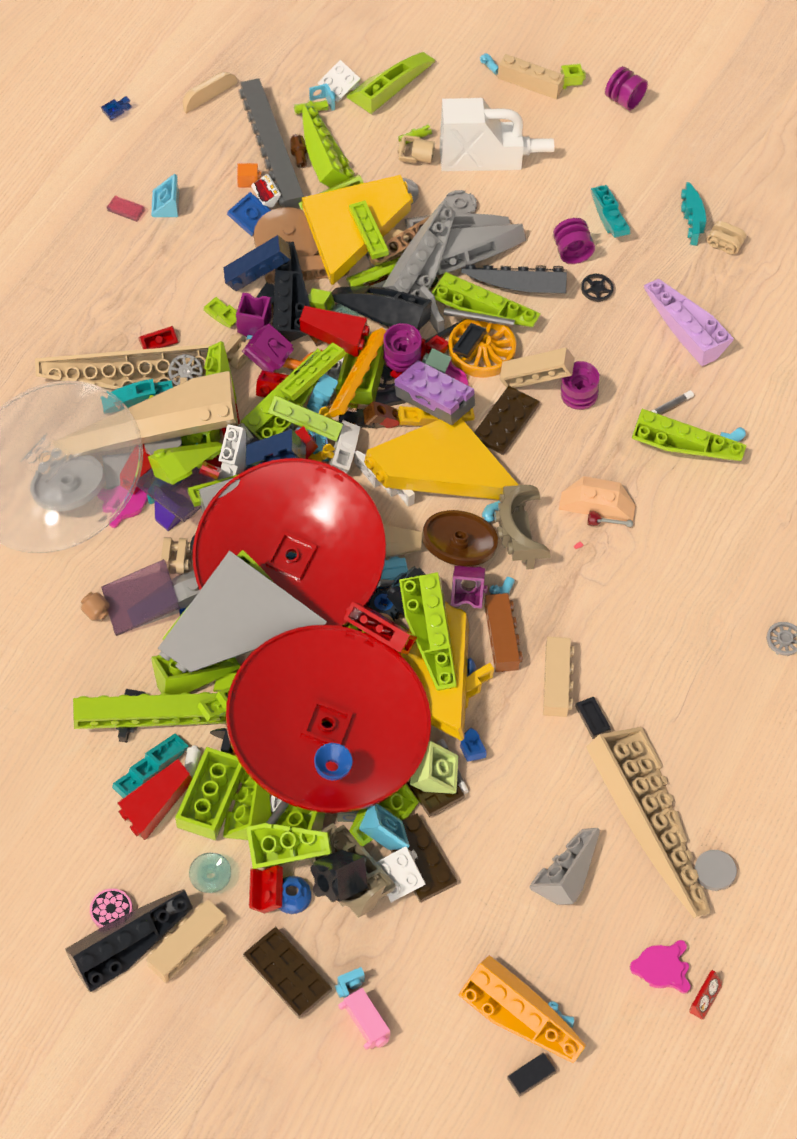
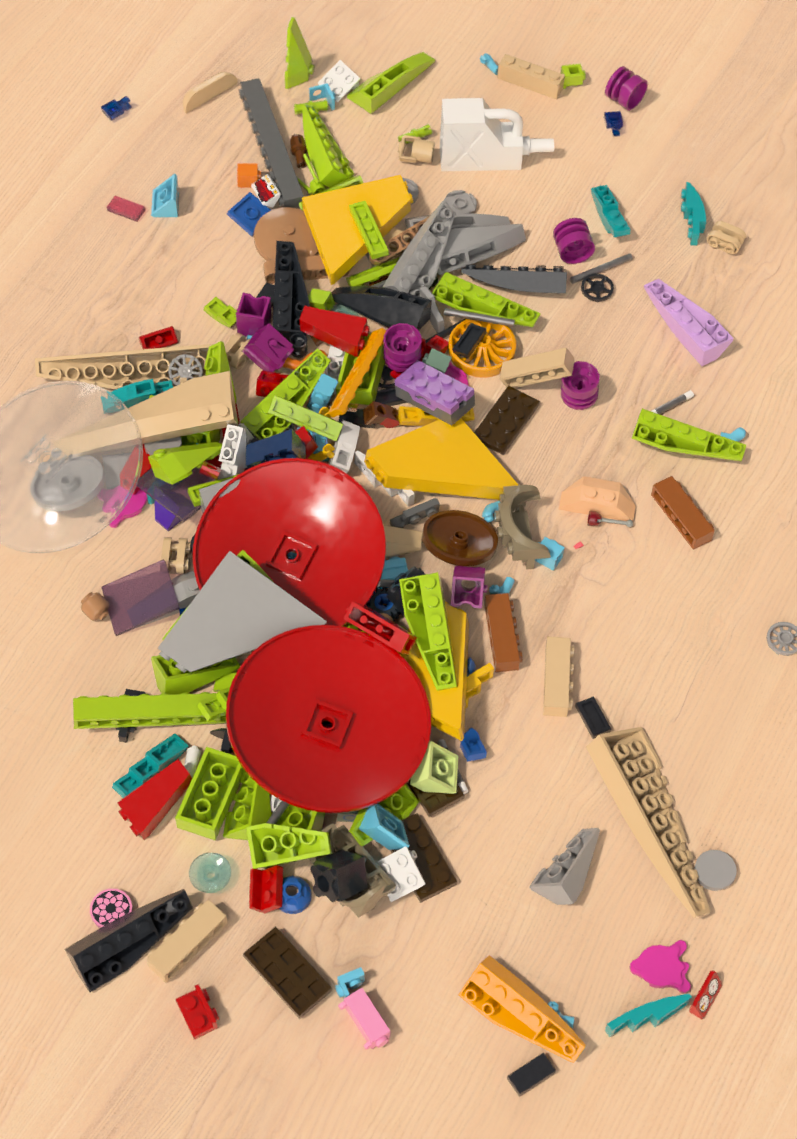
dark blue brick [223,235,291,291] -> none
lime plate [280,343,346,401] -> none
blue piece [314,743,353,780] -> none
none -> red bracket [175,984,219,1040]
none -> lime wedge [285,17,314,89]
none -> black wheel [290,333,308,358]
none -> lime plant [296,154,326,195]
none -> dark grey hinge [390,498,440,528]
none -> medium azure brick [535,537,565,571]
none -> flat silver bar [570,253,633,284]
none -> clear blue plate [604,111,623,136]
none -> teal slope [605,994,692,1037]
none -> dark orange brick [651,476,715,550]

